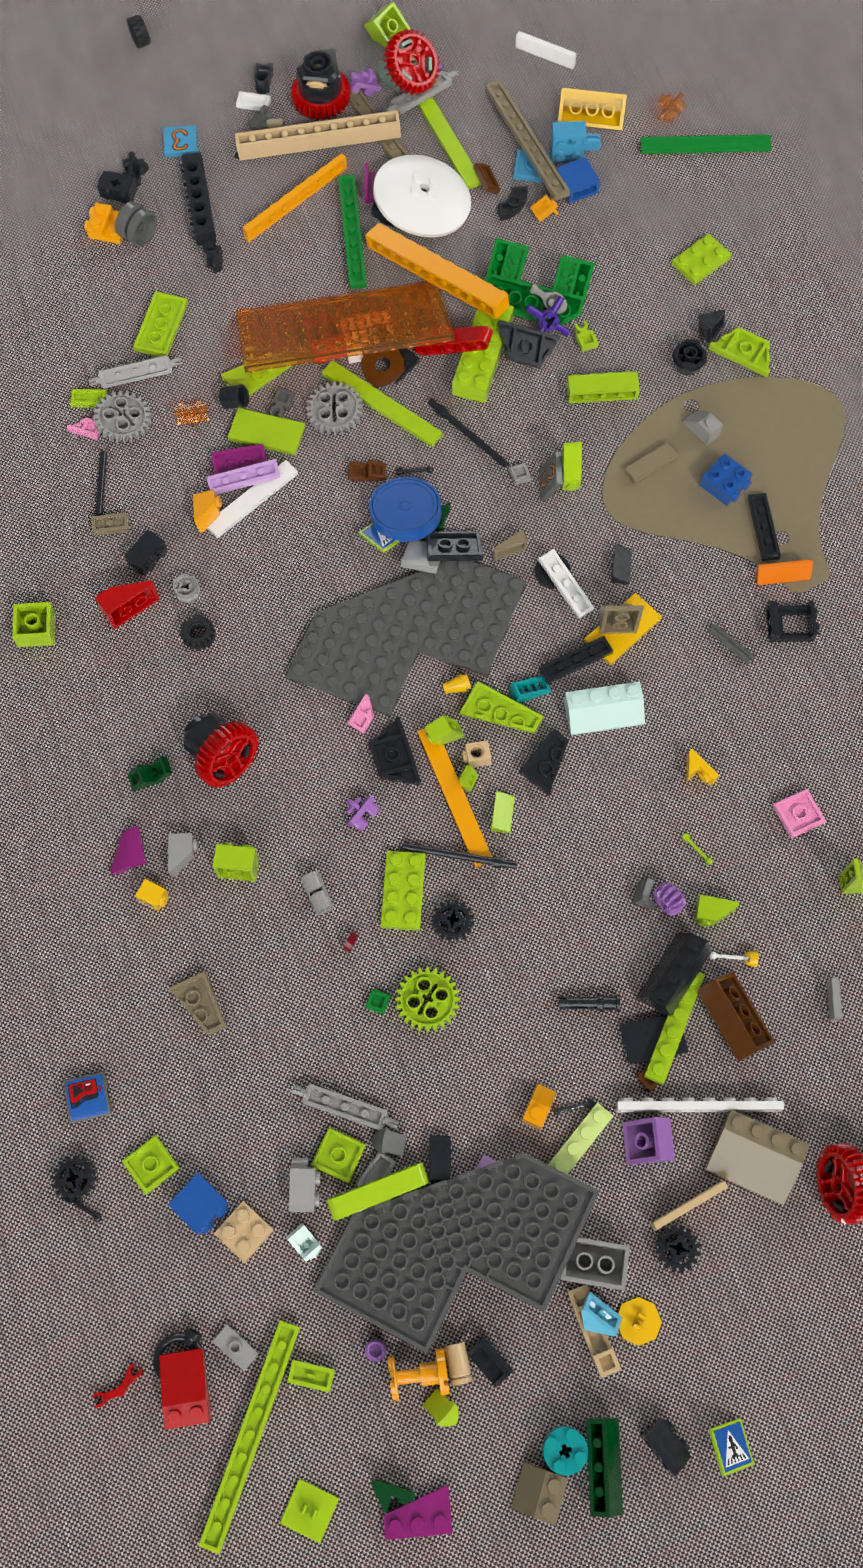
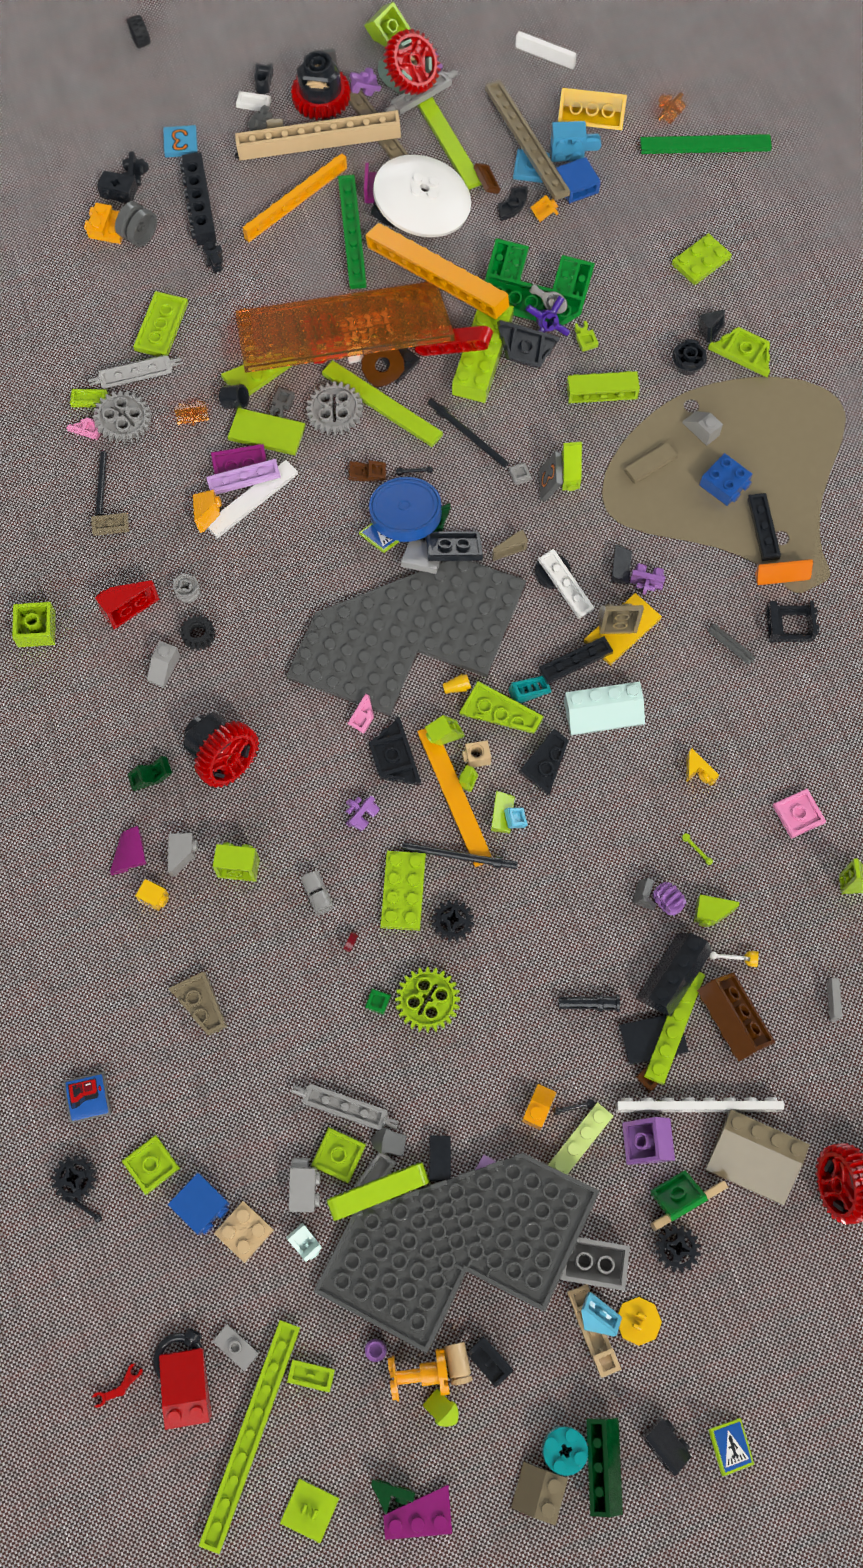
black brick [125,530,167,575] -> none
none -> light grey slope [147,641,180,688]
none -> medium azure tile [504,808,528,828]
none -> medium lavender hips [630,564,665,595]
none -> green tile [650,1170,708,1221]

